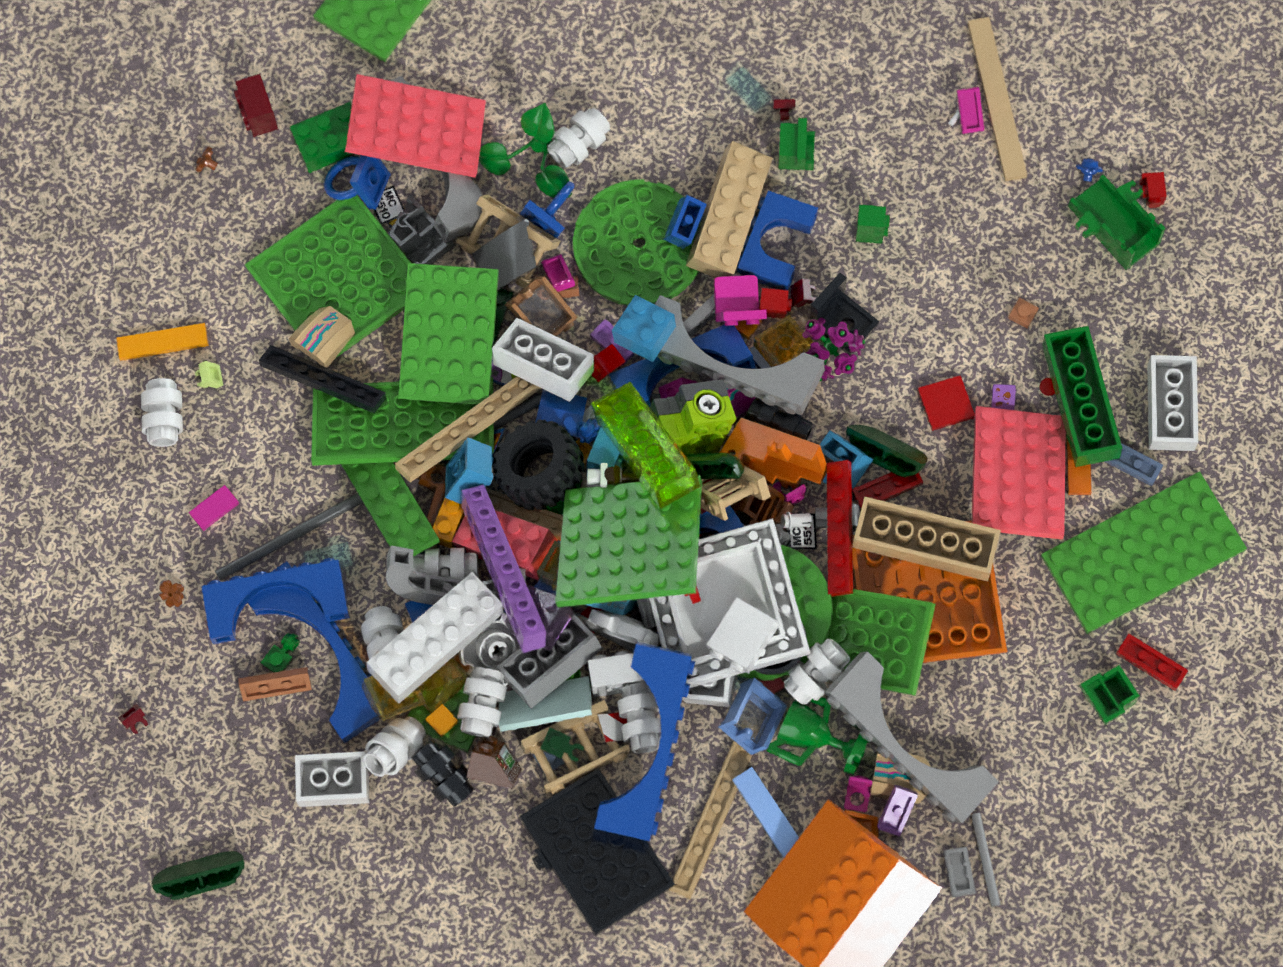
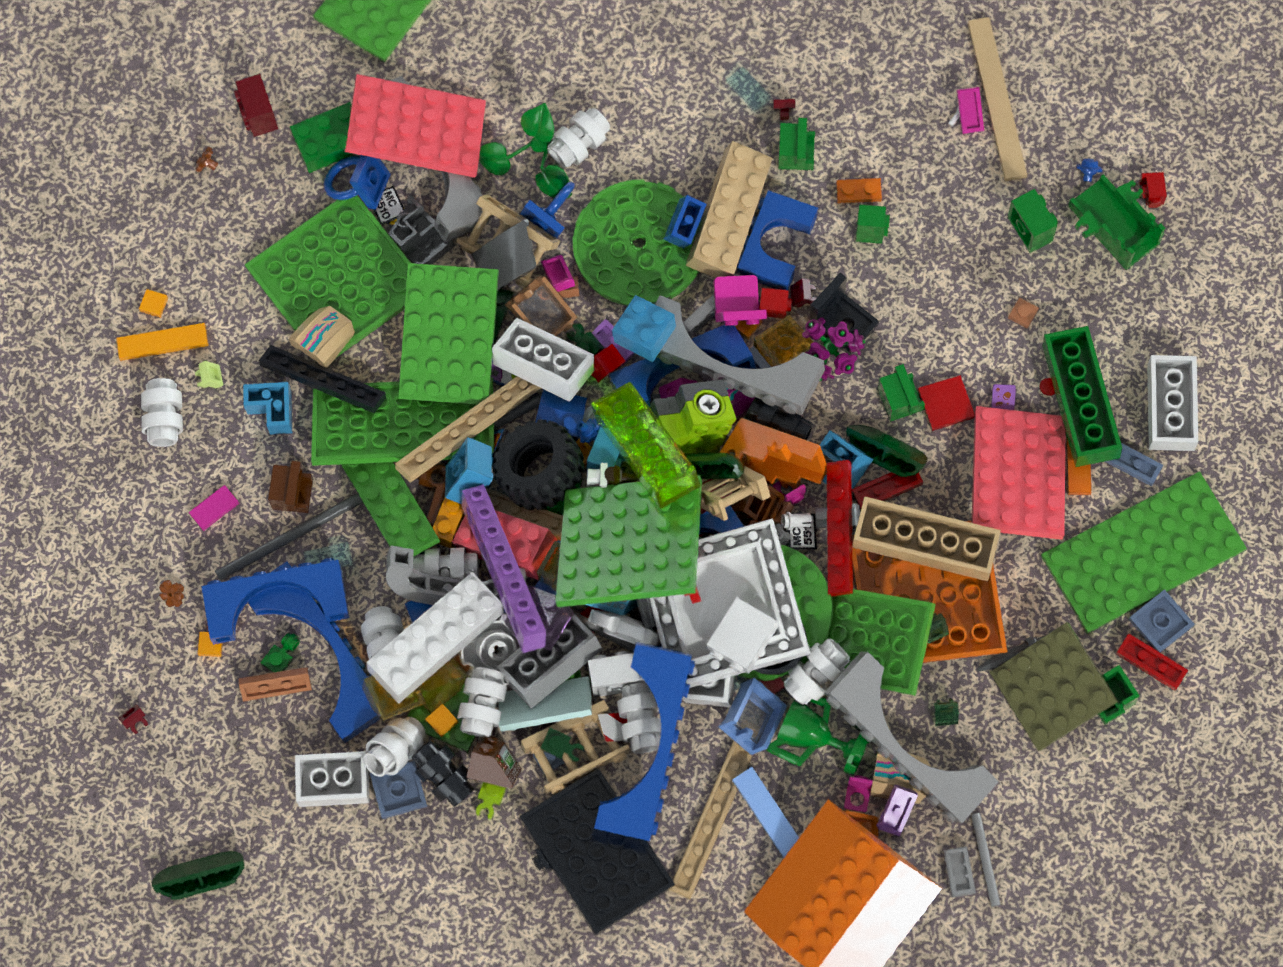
none -> light orange tile [139,289,168,318]
none -> light orange tile [198,632,223,657]
none -> dark azure brick [243,382,293,435]
none -> reddish brown plate [268,461,314,513]
none -> sand blue plate [370,761,428,820]
none -> lime plate [476,782,506,820]
none -> dark green plate [566,323,604,356]
none -> orange plate [836,178,882,203]
none -> green plate [877,364,925,422]
none -> clear green tile [927,613,949,644]
none -> clear green tile [934,698,959,726]
none -> dark grey sword [976,630,1052,672]
none -> olive plate [990,622,1118,751]
none -> green brick [1007,189,1058,253]
none -> sand blue plate [1128,589,1195,653]

